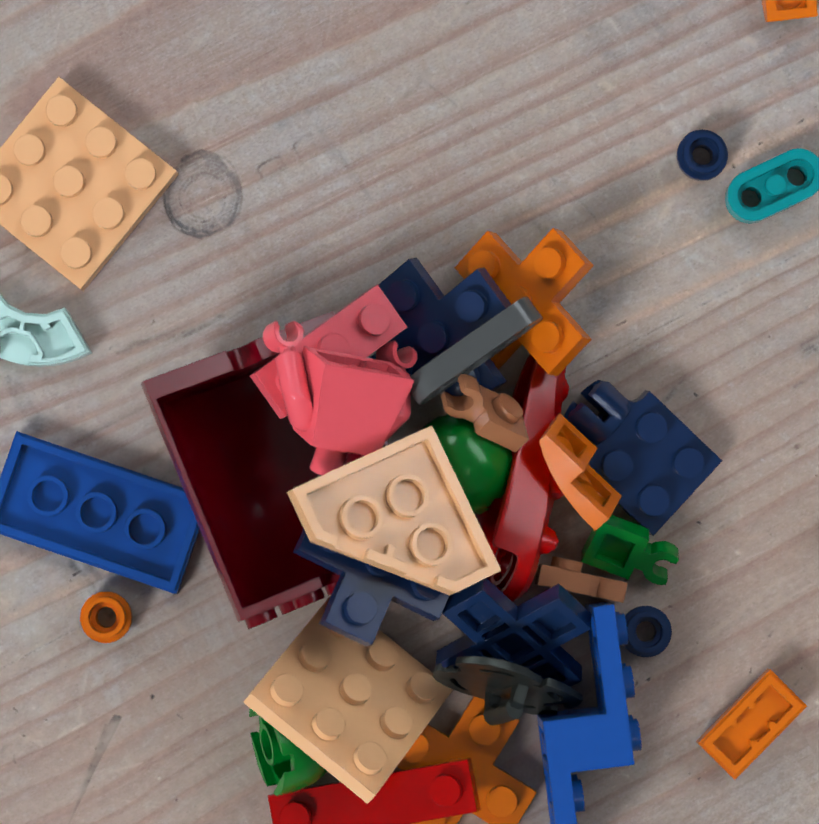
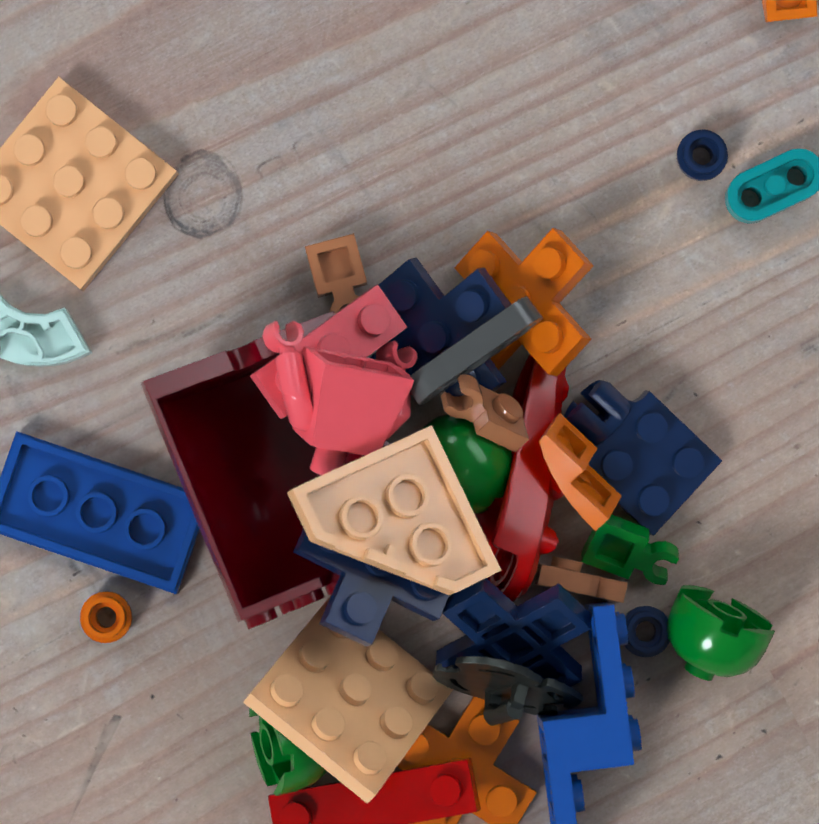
orange plate [696,668,807,780] -> none
none -> nougat plate [305,233,368,314]
none -> green cylinder [667,585,775,681]

